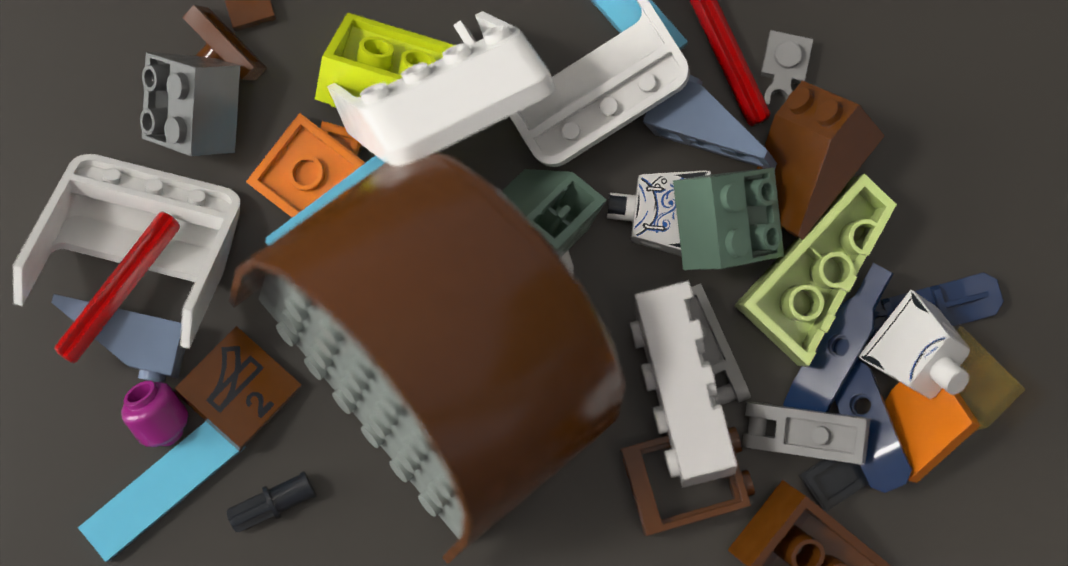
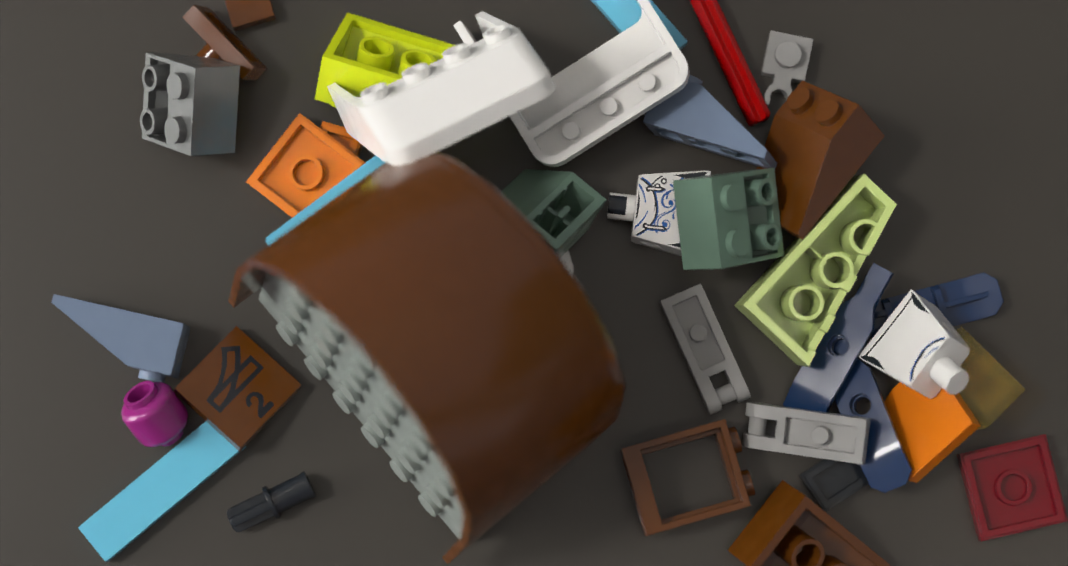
white windscreen [13,154,240,349] -> none
red axle [55,211,180,363] -> none
white wedge [629,281,737,488] -> none
none -> dark red tile [957,434,1068,541]

